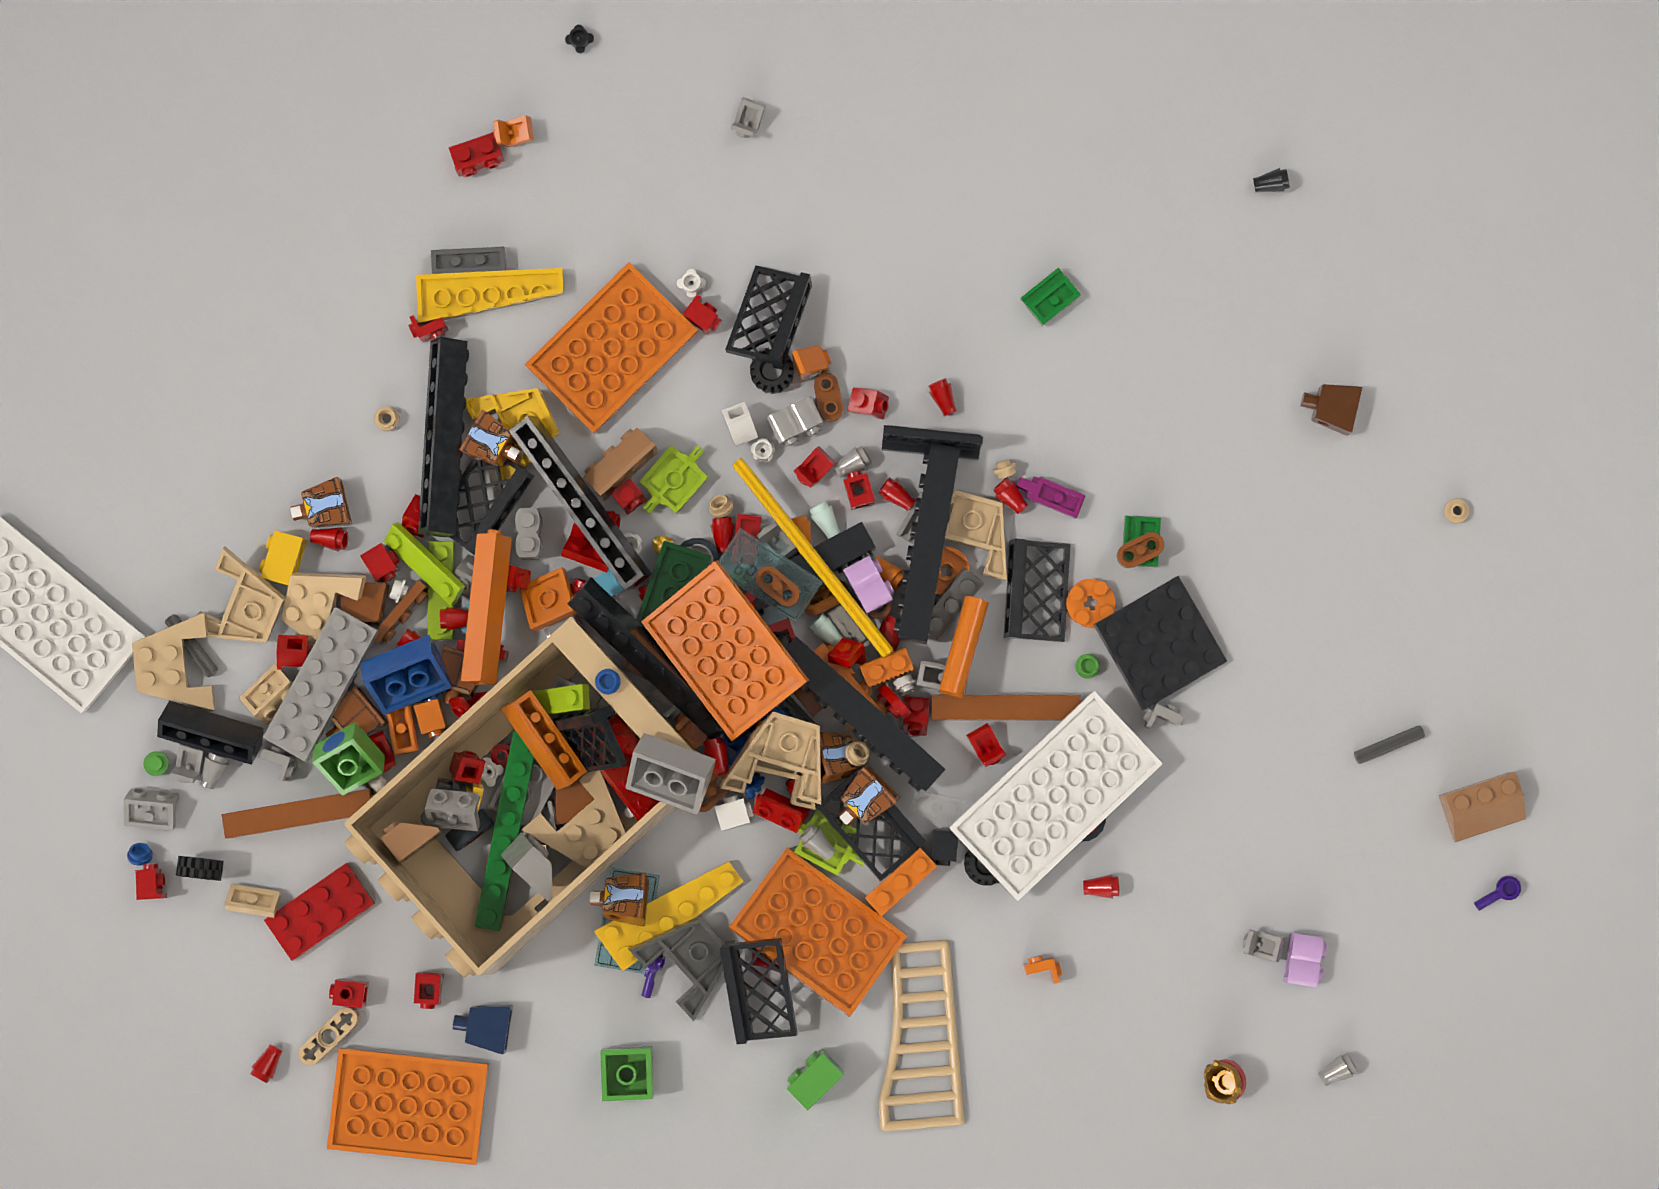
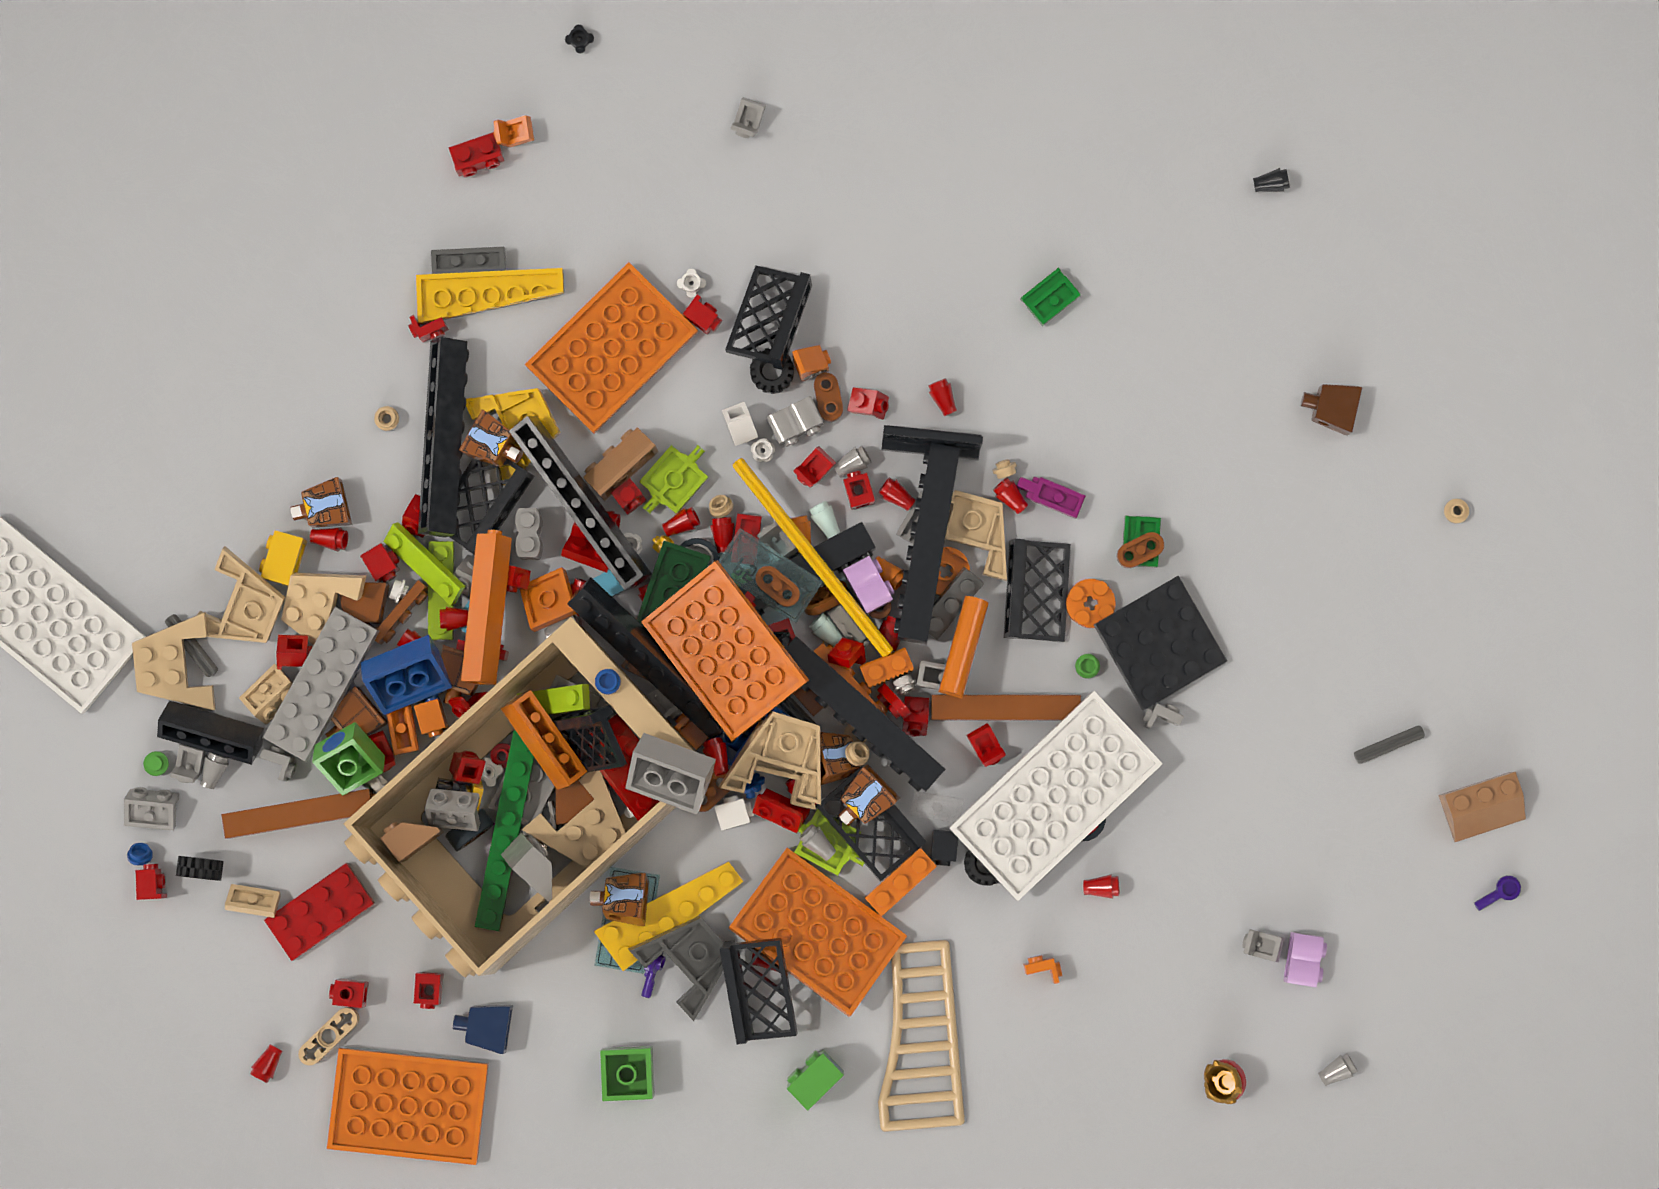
none -> red cone [662,507,700,537]

